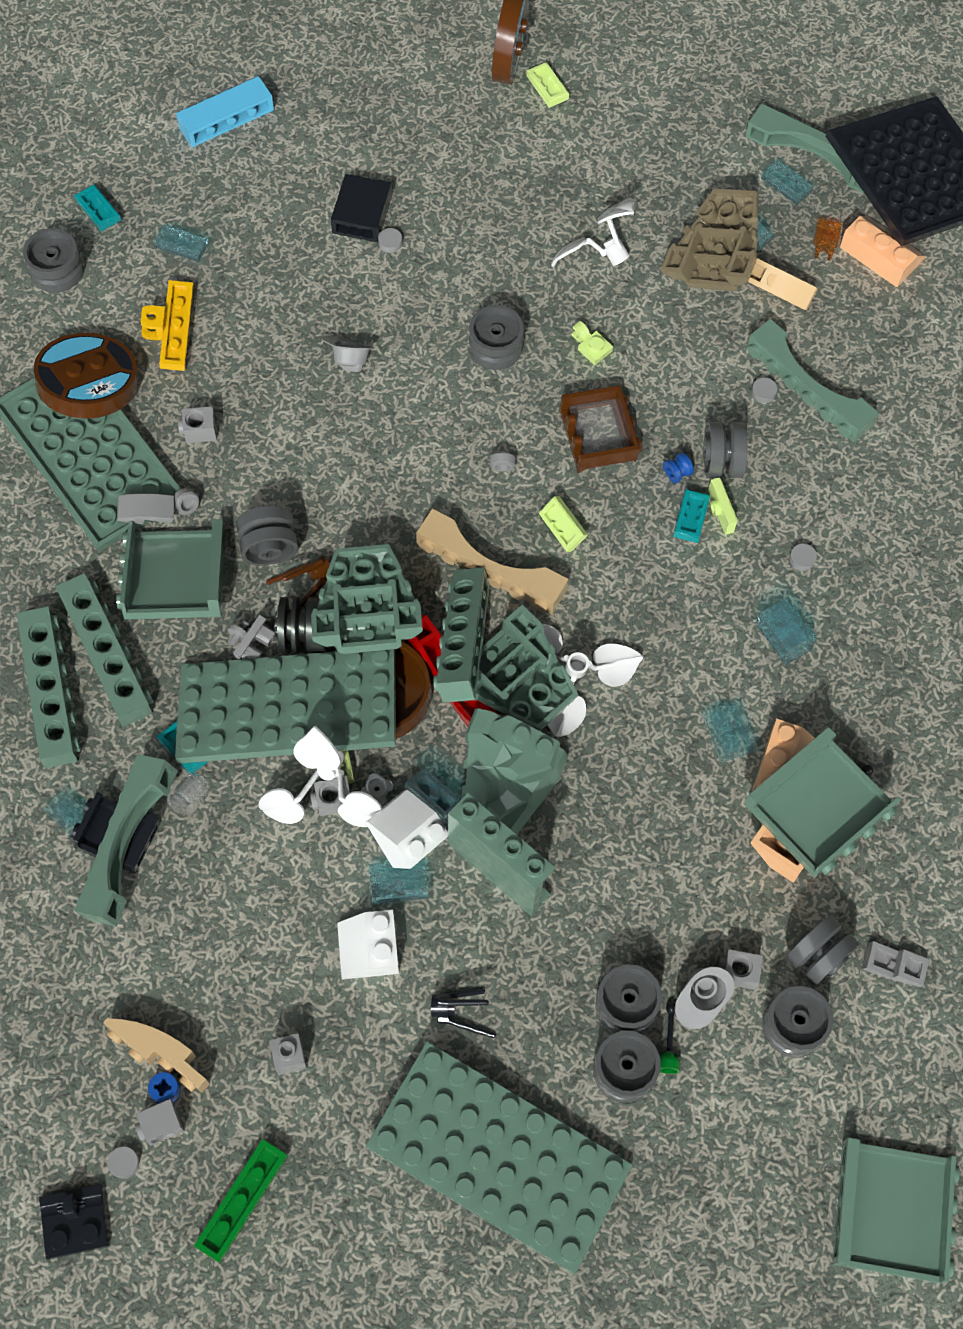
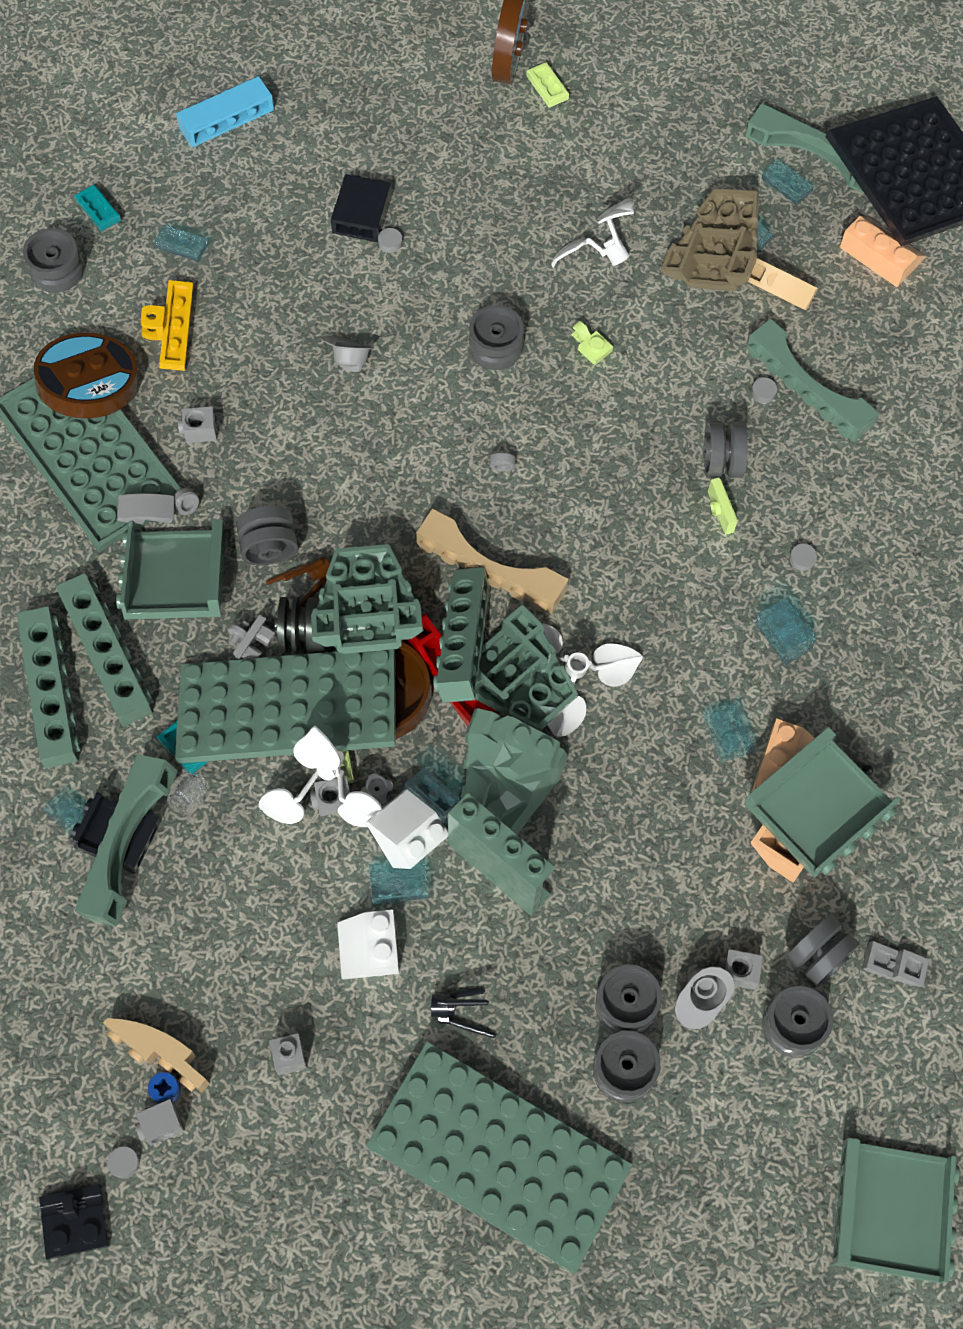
green plate [194,1139,288,1264] -> none
yellowish green plate [539,496,588,552] -> none
window [559,385,642,473] -> none
hinge [659,1003,681,1074] -> none
blue wheel [663,452,694,484] -> none
teal plate [673,489,710,543] -> none
clear orange plate [813,219,842,261] -> none

